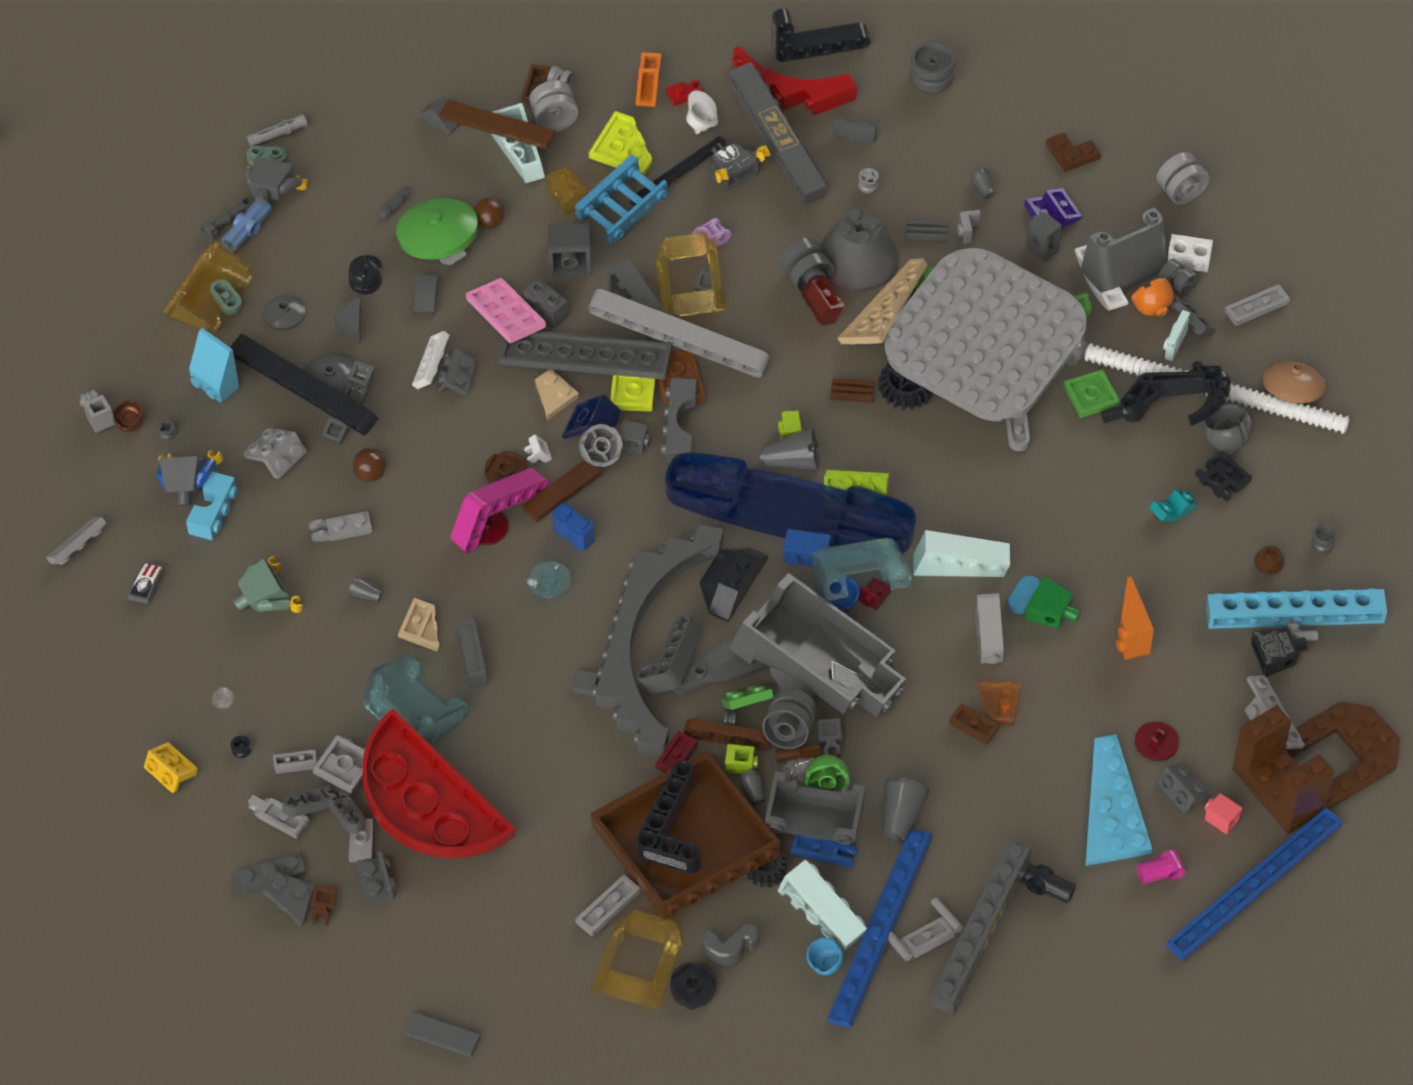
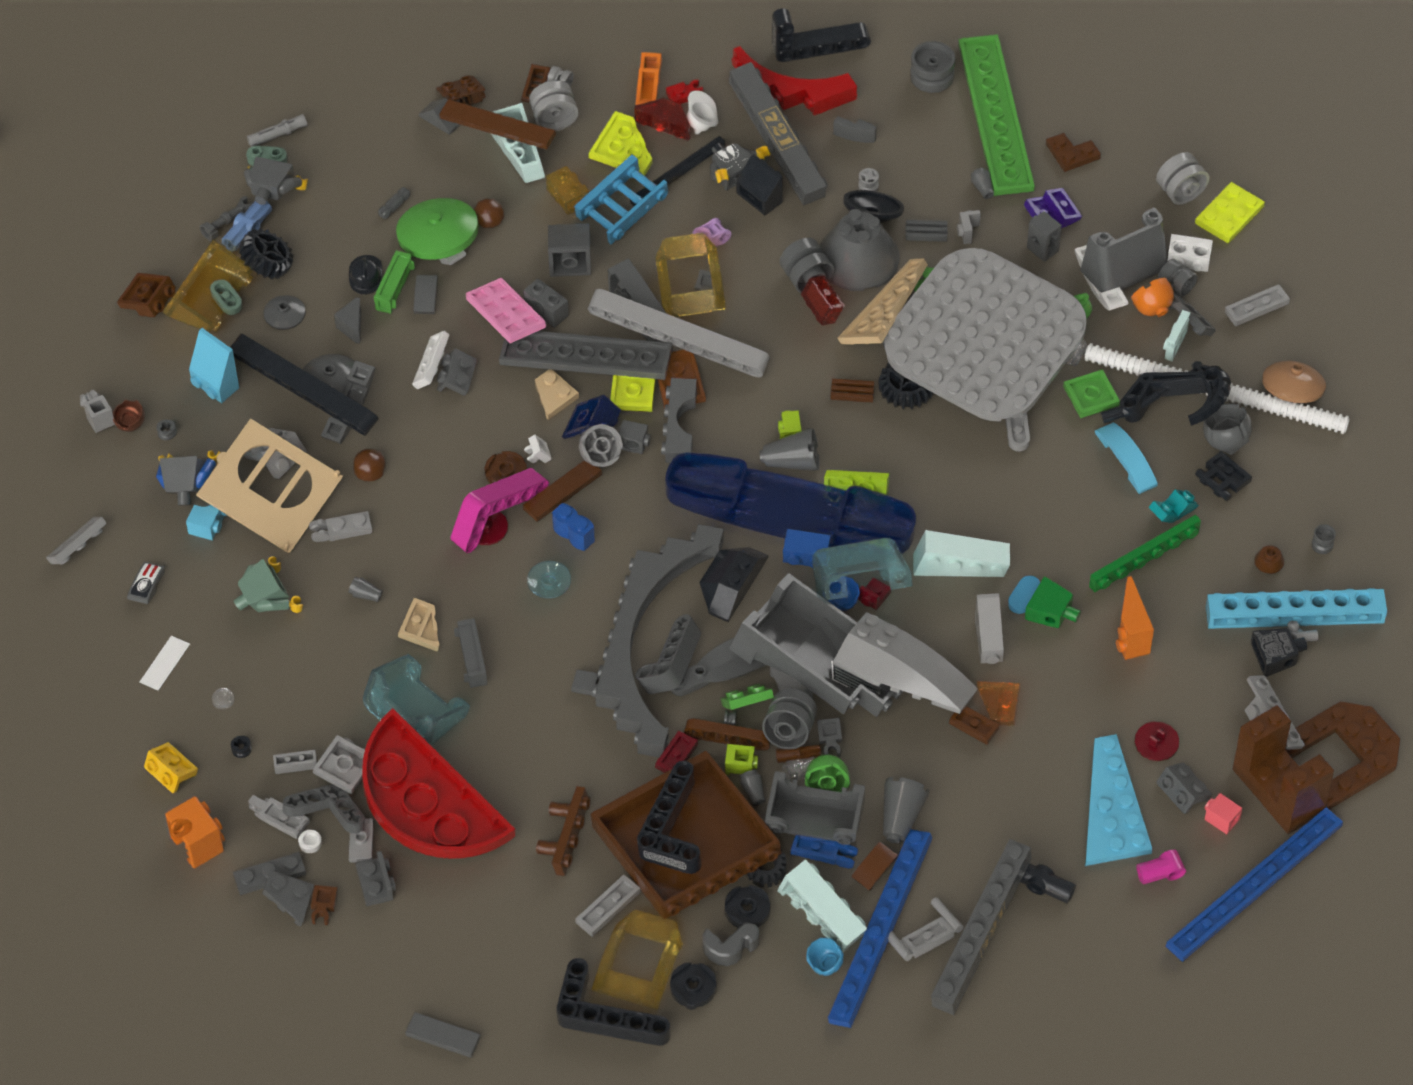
none -> reddish brown plate [117,273,176,317]
none -> white sticker [139,636,190,690]
none -> orange piece [165,796,225,868]
none -> tan door [196,418,343,553]
none -> black gear [238,228,294,280]
none -> white tile [298,830,322,853]
none -> bright green container [374,250,415,314]
none -> reddish brown hinge [436,75,486,105]
none -> reddish brown plate [536,786,591,876]
none -> black beam [557,958,670,1046]
none -> clear red slope [634,98,690,141]
none -> black plate [724,885,770,928]
none -> black slope [736,154,783,216]
none -> light grey wedge [832,612,978,714]
none -> black dish [843,190,904,223]
none -> reddish brown slope [851,842,898,891]
none -> bright green plate [958,34,1035,196]
none -> green plate [1089,514,1201,593]
none -> medium azure slope [1095,422,1158,494]
none -> neon yellow plate [1195,182,1265,244]

